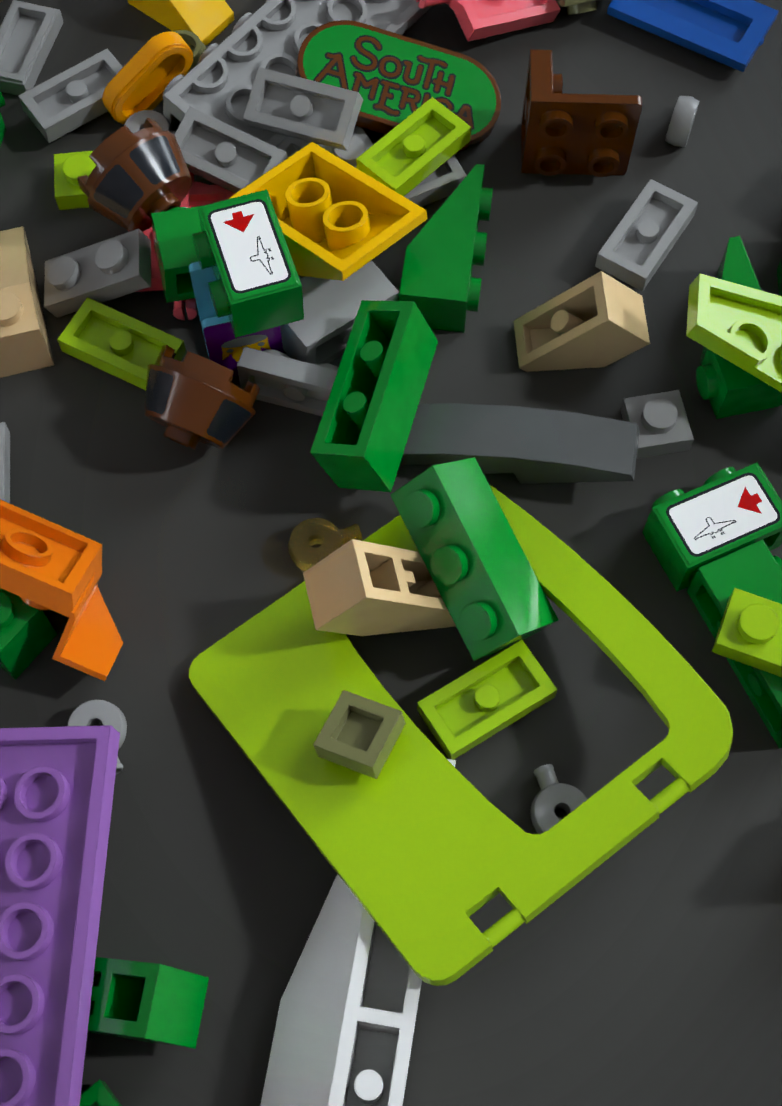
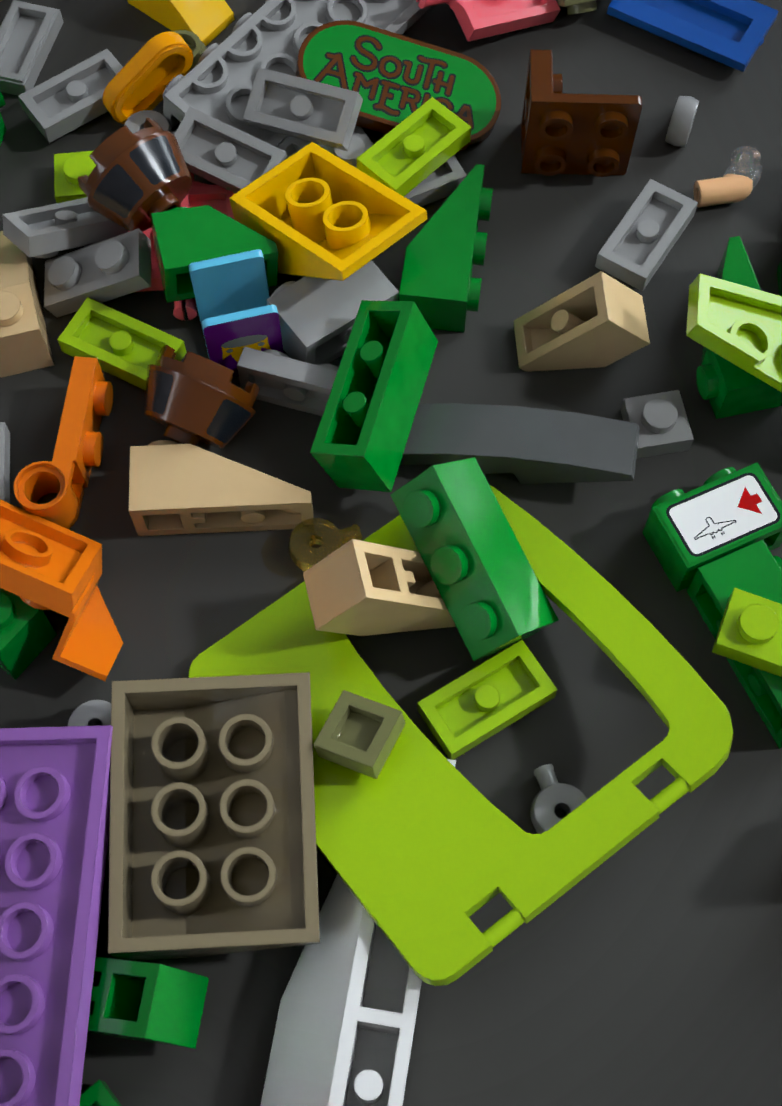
brick [192,189,304,338] -> none
none -> light grey plate [2,197,128,258]
none -> orange plate [13,356,113,529]
none -> dark tan slope [108,672,320,961]
none -> tan slope [129,440,314,536]
none -> light nougat arm [693,146,763,208]

